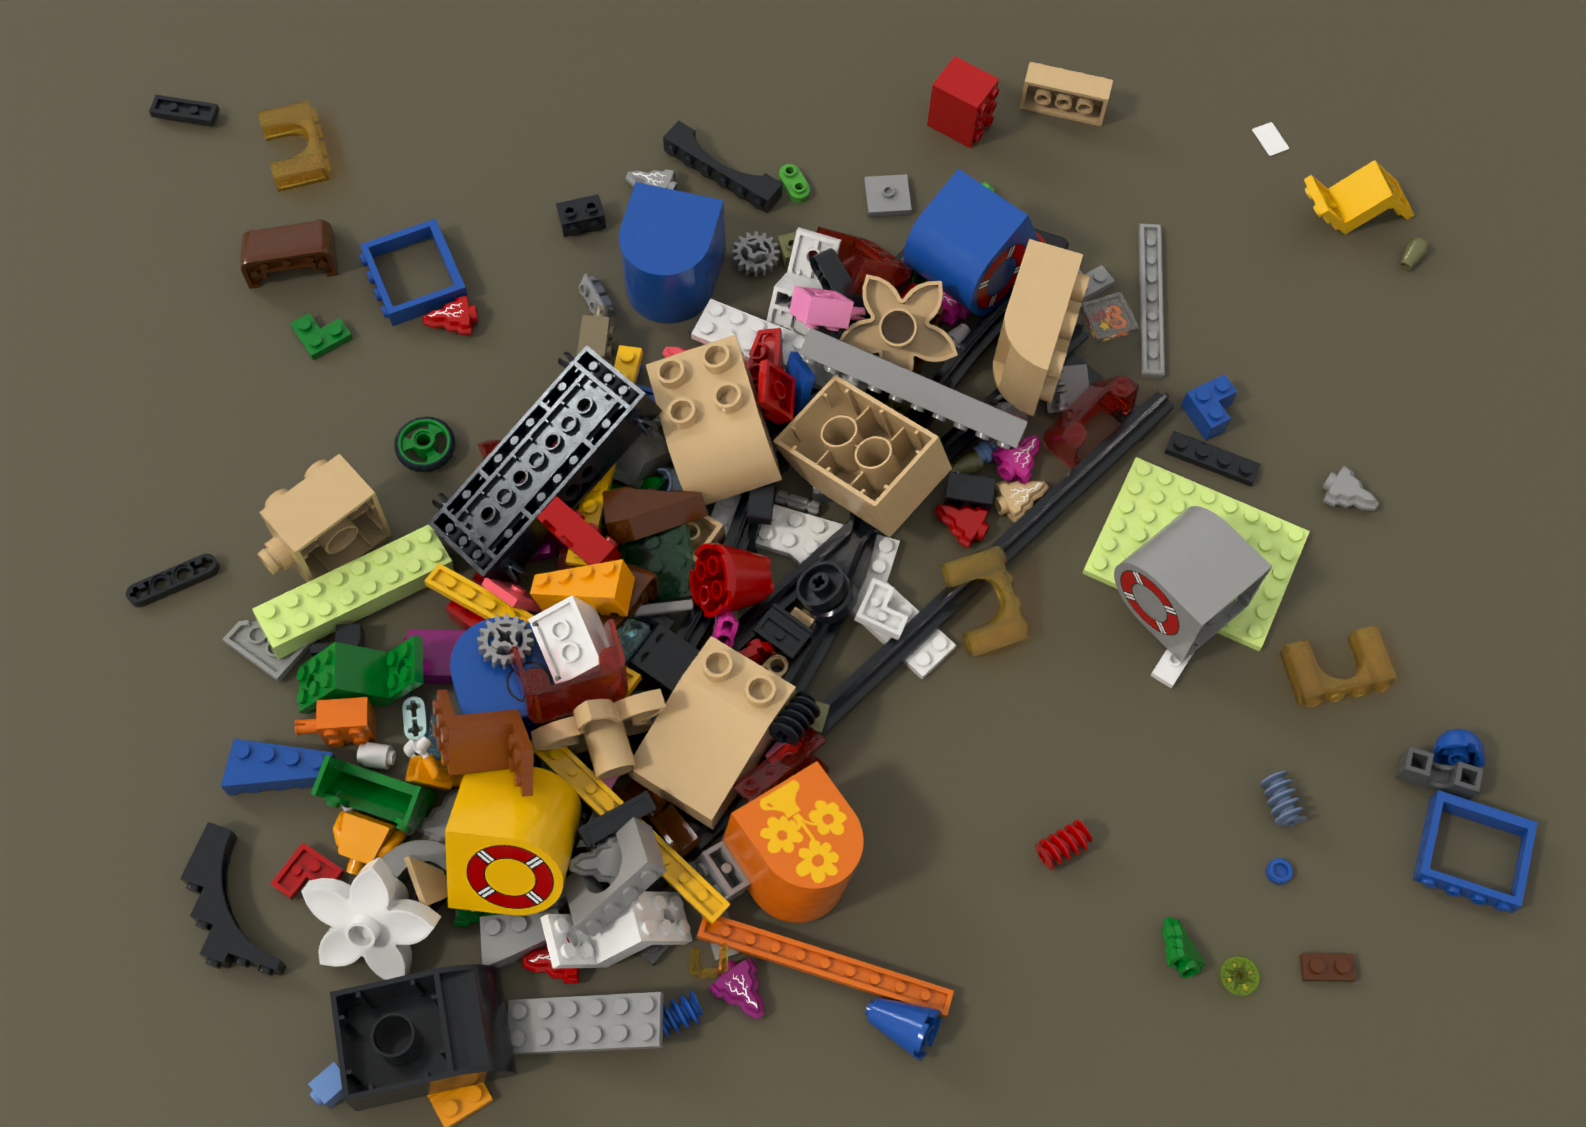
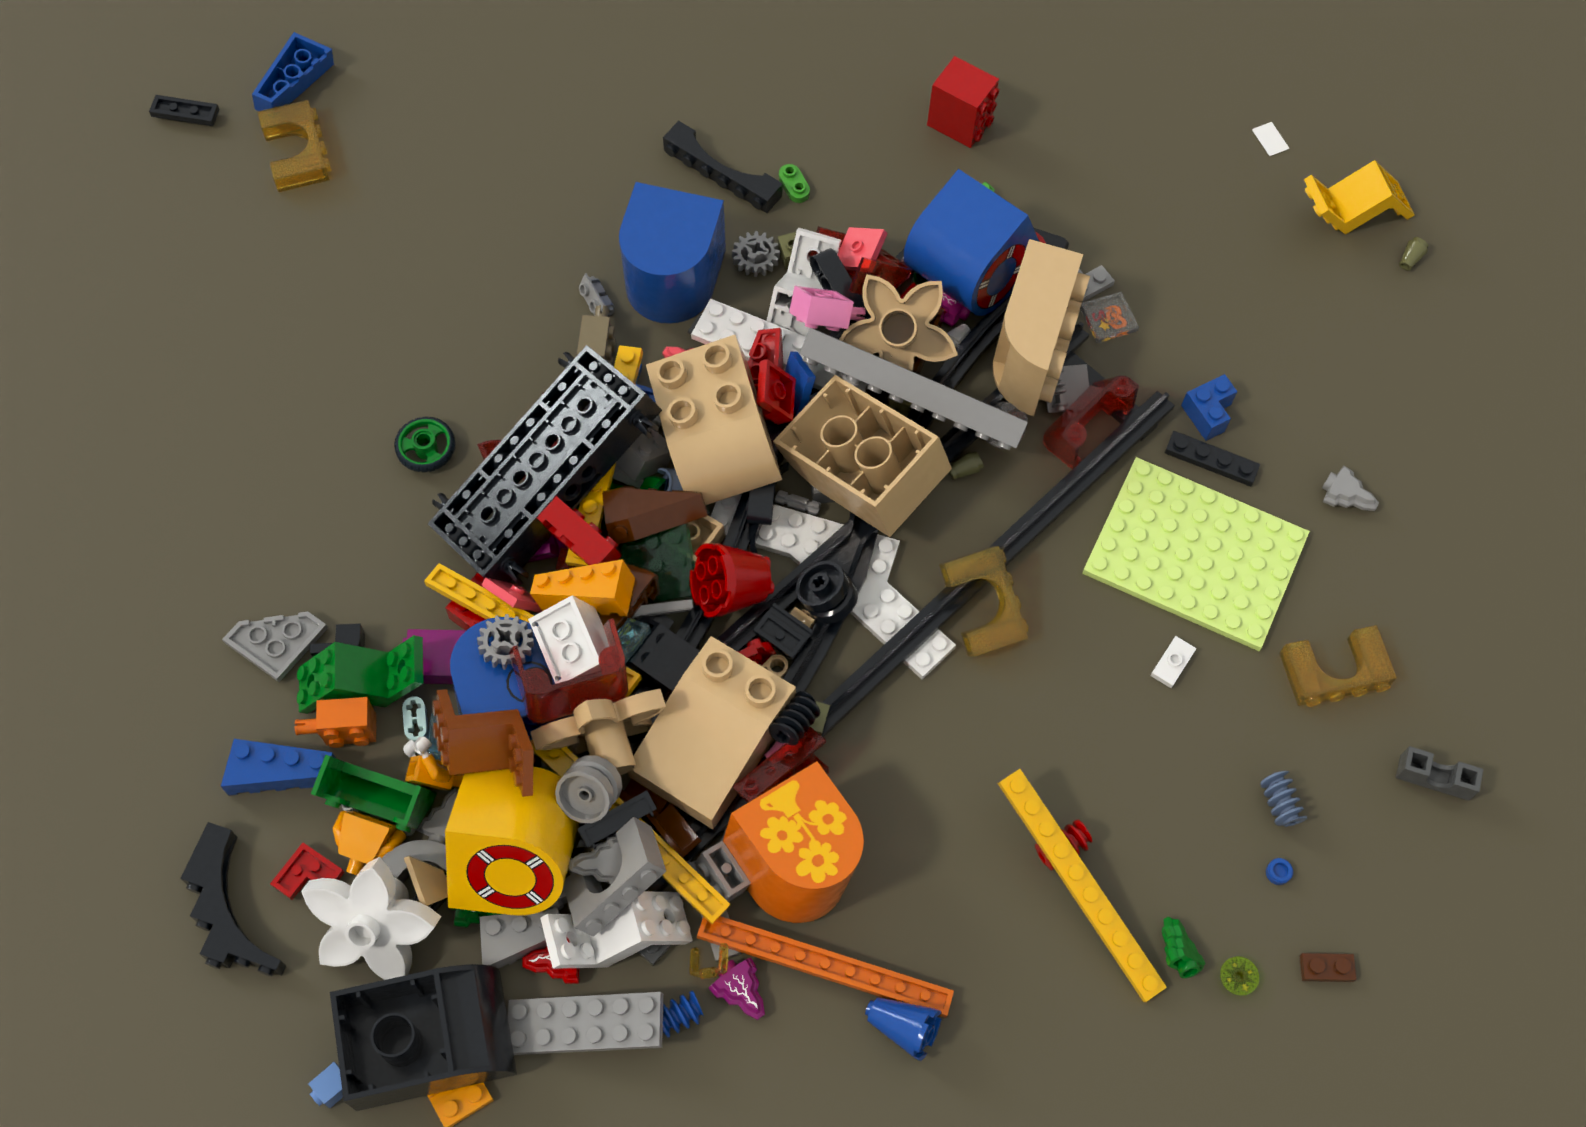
black beam [126,554,220,607] -> none
reddish brown windscreen [240,219,338,289] -> none
yellowish green brick [252,525,454,660] -> none
tan brick [257,454,392,582] -> none
green plate [290,313,353,360] -> none
white brick [357,742,396,770] -> none
blue window [359,219,467,326] -> none
red rock [422,295,478,336] -> none
black brick [556,194,606,237] -> none
light grey rock [625,169,678,191] -> none
dark pink rock [712,612,739,648] -> none
white plate [854,578,908,640] -> none
light grey plate [864,174,912,217] -> none
red rock [934,504,990,549] -> none
black brick [944,471,996,514] -> none
medium blue plate [973,441,998,463] -> none
dark pink rock [992,435,1041,484] -> none
tan rock [993,481,1049,523] -> none
tan brick [1019,62,1113,127] -> none
light grey brick [1114,506,1272,663] -> none
light grey tile [1138,223,1165,379] -> none
blue window [1413,790,1538,913] -> none
blue cylinder [1433,729,1485,767] -> none
none -> blue wedge [252,32,334,118]
none -> light grey wheel [555,755,622,823]
none -> coral plate [838,227,888,272]
none -> yellow plate [997,769,1167,1002]

